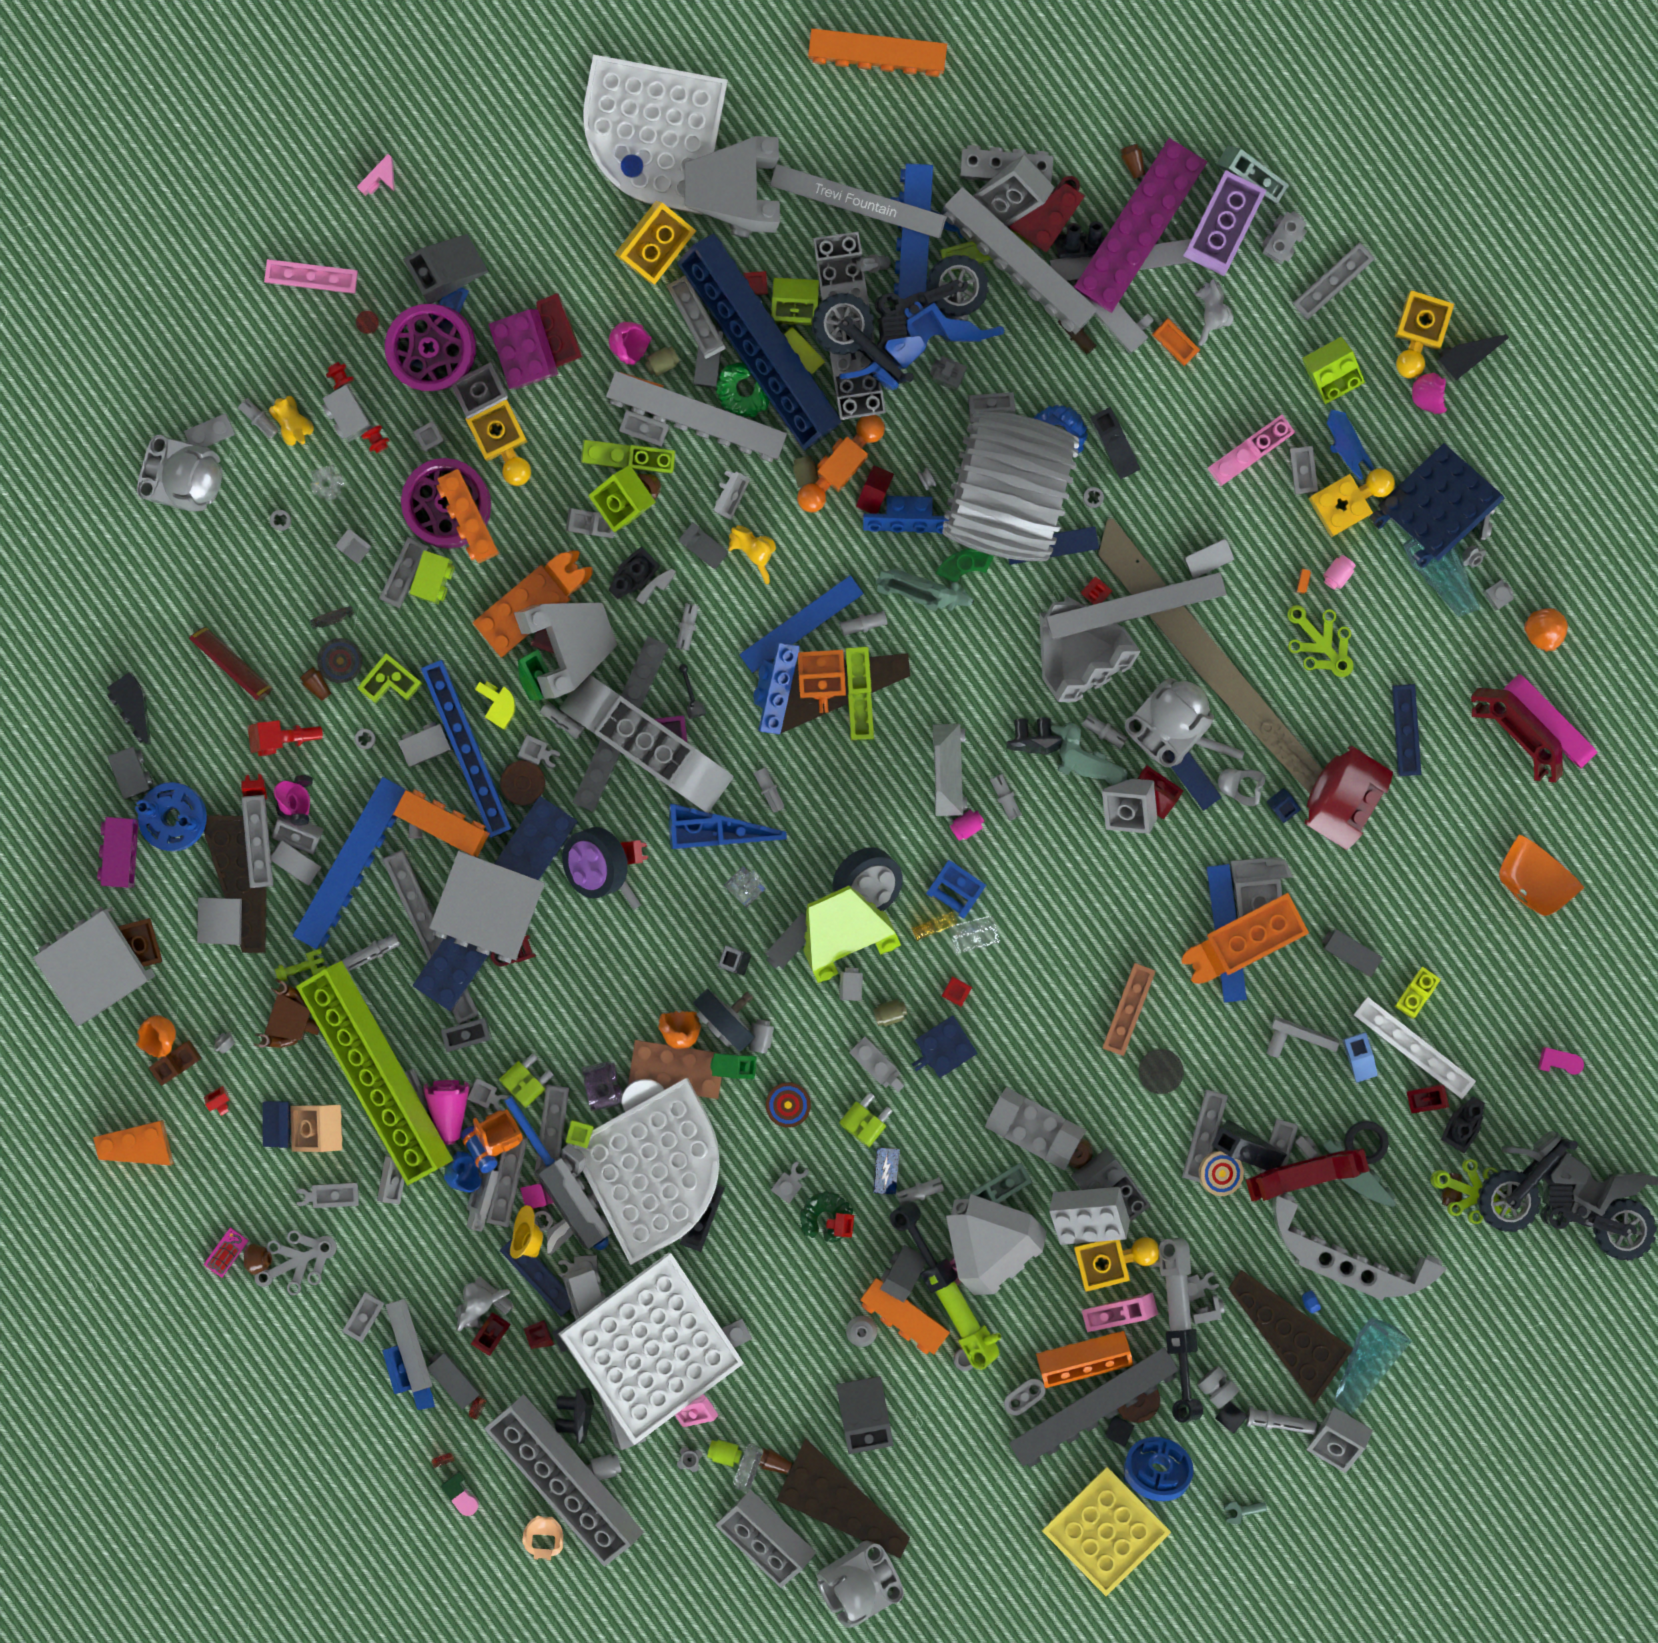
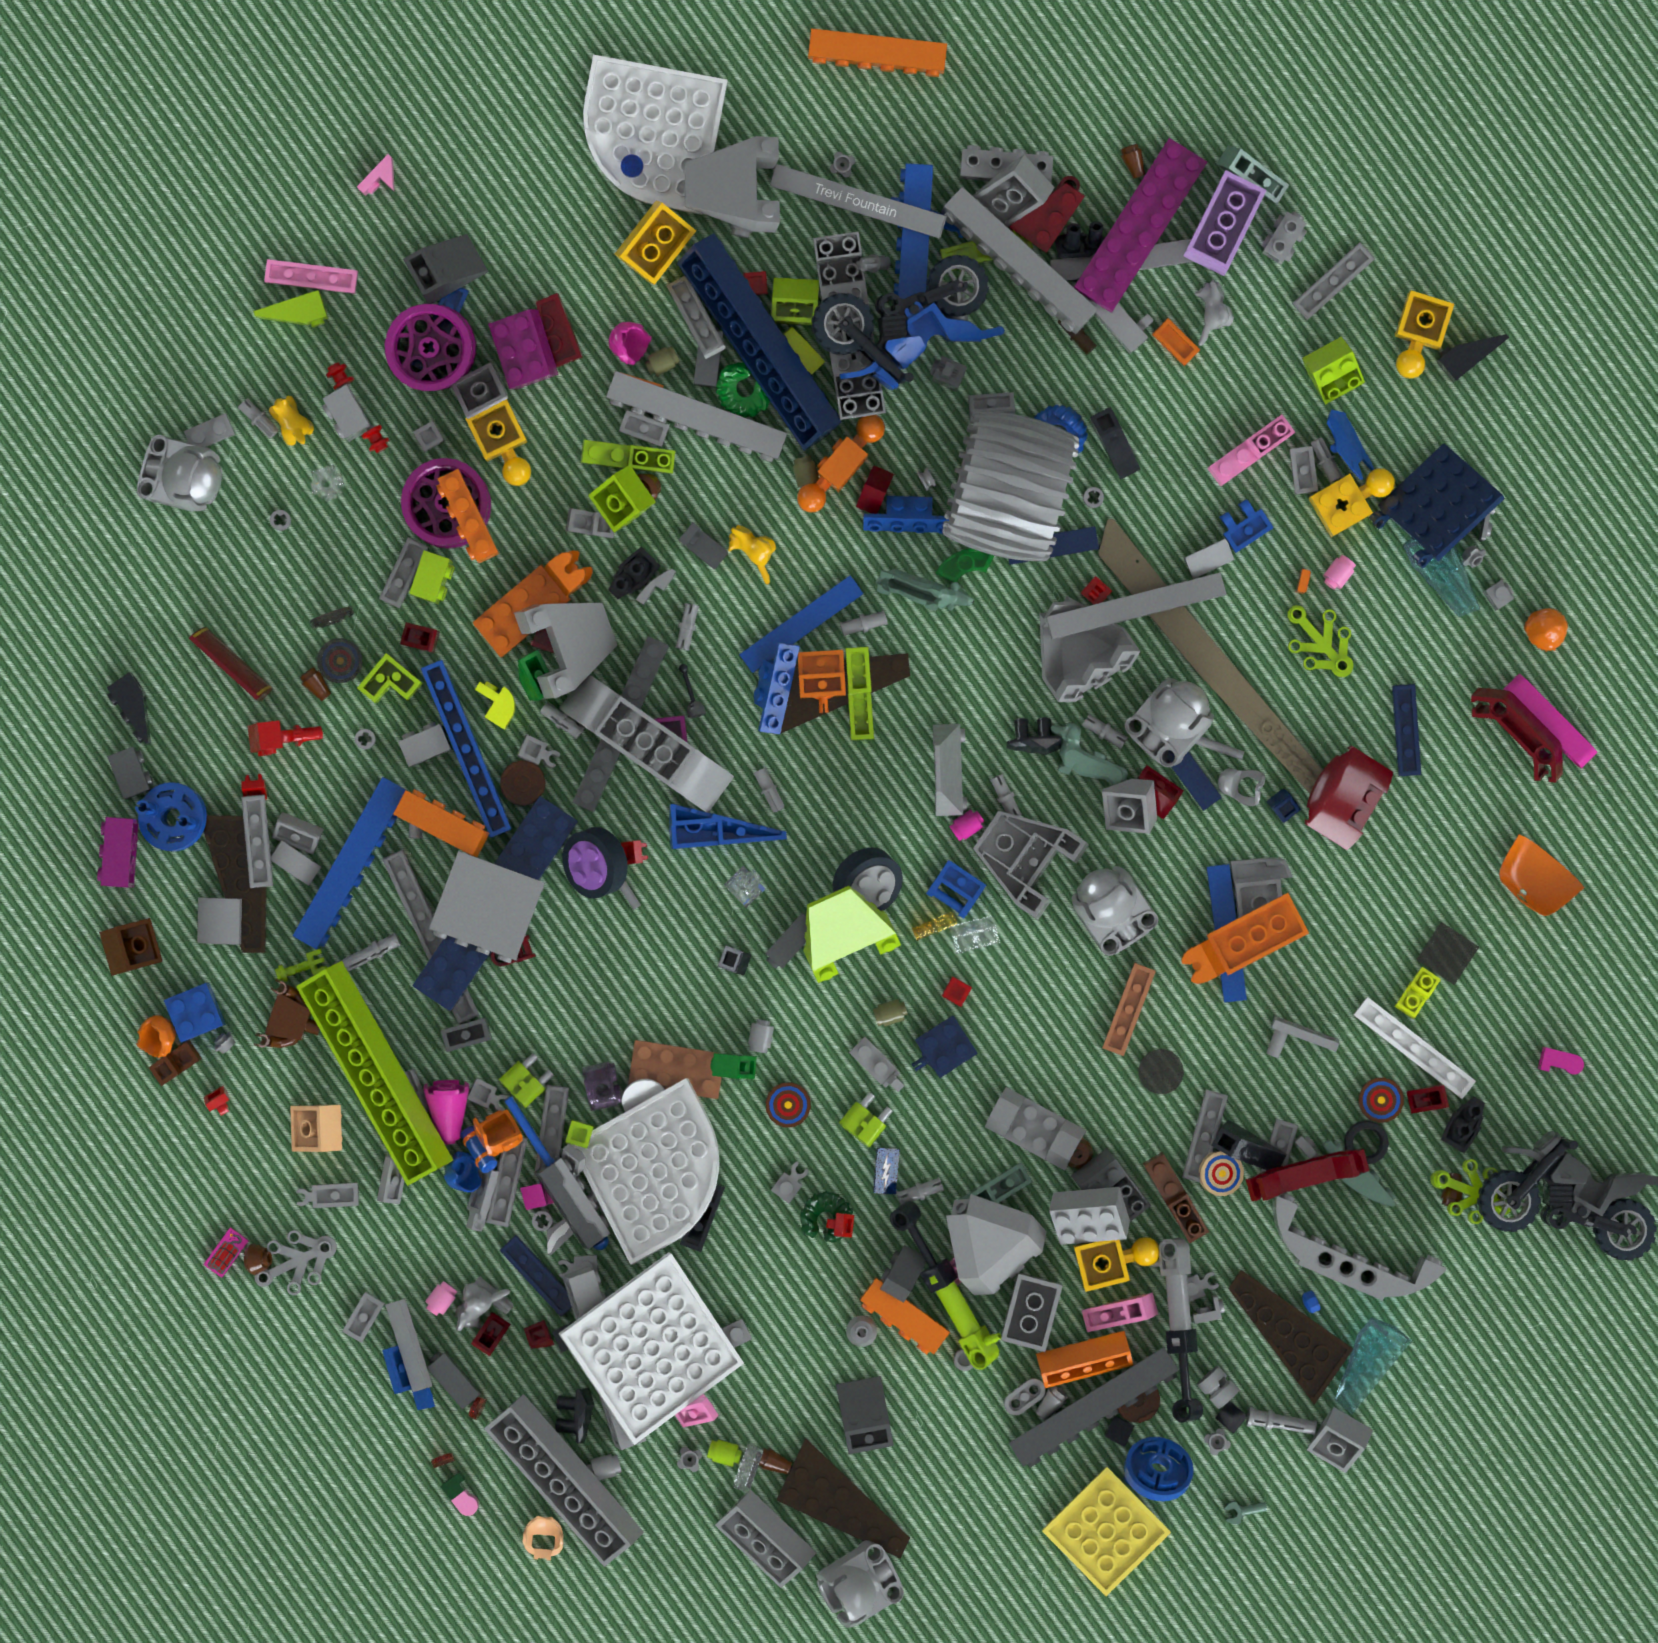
light grey panel [33,907,155,1026] -> none
orange wedge [93,1120,174,1166] -> none
dark blue panel [263,1101,290,1148] -> none
dark pink cap [274,775,313,826] -> none
light grey panel [335,529,372,564] -> none
clear red tile [356,311,379,334] -> none
yellow piece [510,1205,543,1259] -> none
orange hair [658,1011,701,1049] -> none
black wheel [693,988,755,1052] -> none
light grey plate [713,471,750,520] -> none
light grey brick [839,967,863,1001] -> none
dark grey brick [1322,929,1383,977] -> none
medium blue slope [1342,1032,1378,1083] -> none
dark pink hair [1412,373,1447,415] -> none
none -> blue brick [164,983,226,1042]
none -> lime slope [253,290,329,327]
none -> dark red slope [400,622,440,654]
none -> bright pink brick [425,1281,458,1316]
none -> light grey plate [830,152,855,178]
none -> light grey wedge [973,811,1089,920]
none -> light grey brick [1001,1272,1063,1352]
none -> light grey cone [1036,1386,1068,1420]
none -> light grey piece [1072,866,1158,956]
none -> reddish brown slope [1143,1152,1209,1243]
none -> light grey plate [1204,1428,1231,1455]
none -> blue plate [1219,499,1274,553]
none -> light grey axle [1311,437,1343,483]
none -> tile [1358,1077,1404,1123]
none -> clear smoke tile [1416,922,1479,985]

